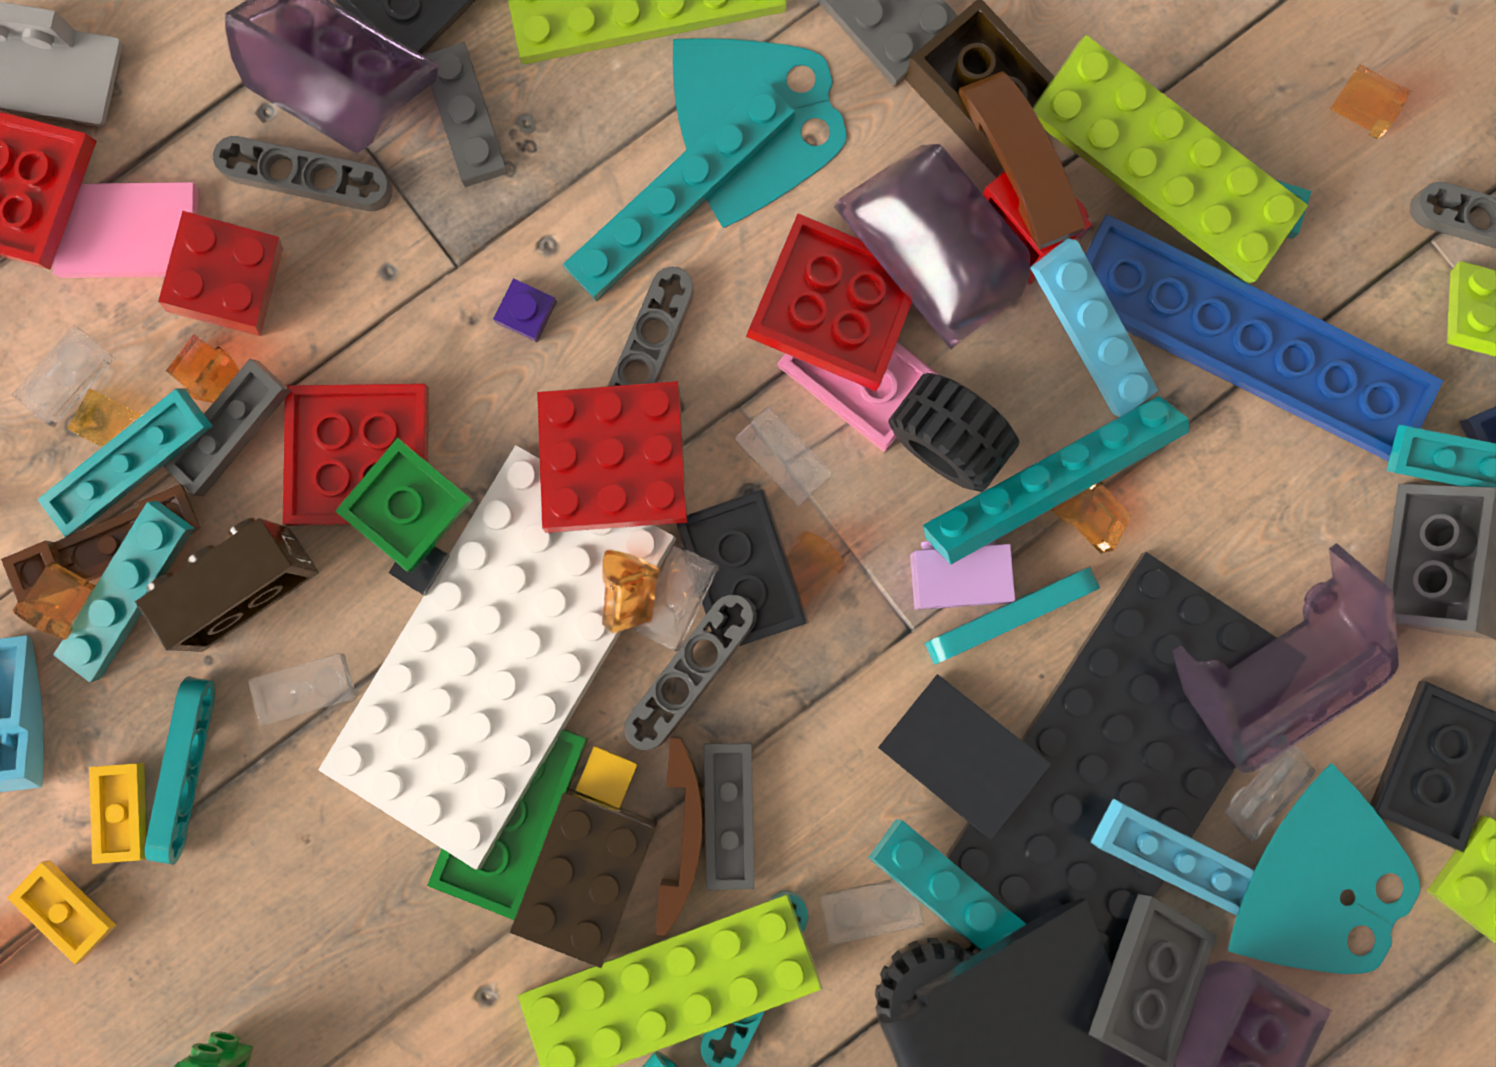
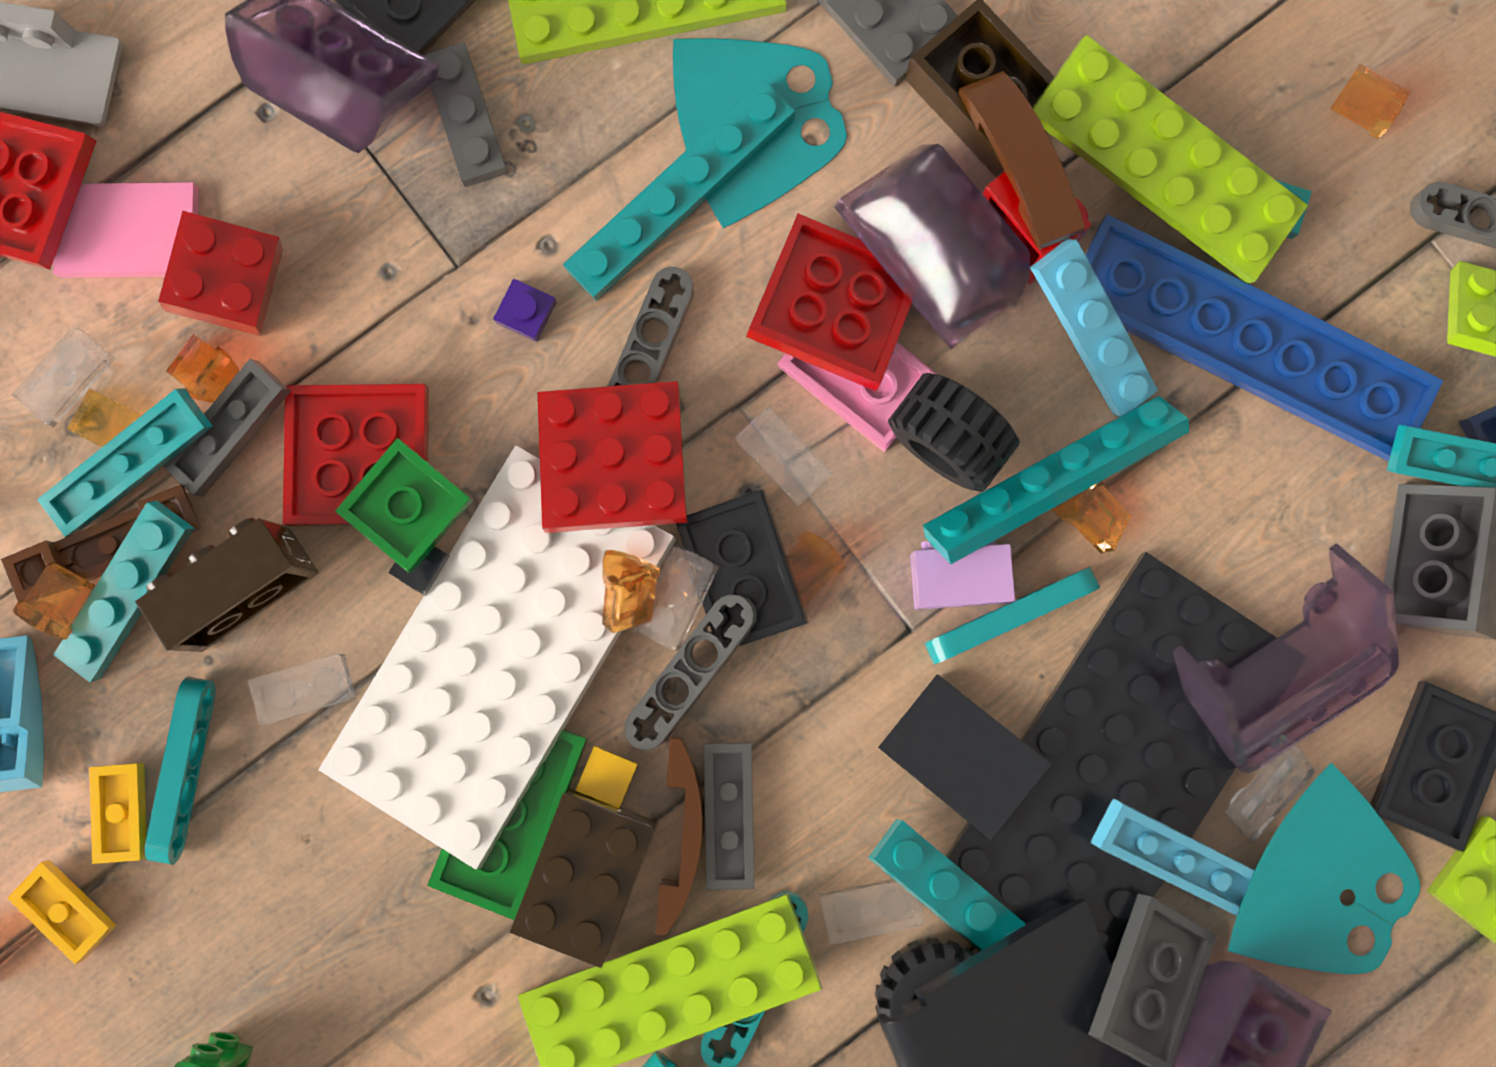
dark grey beam [213,136,392,211] -> none

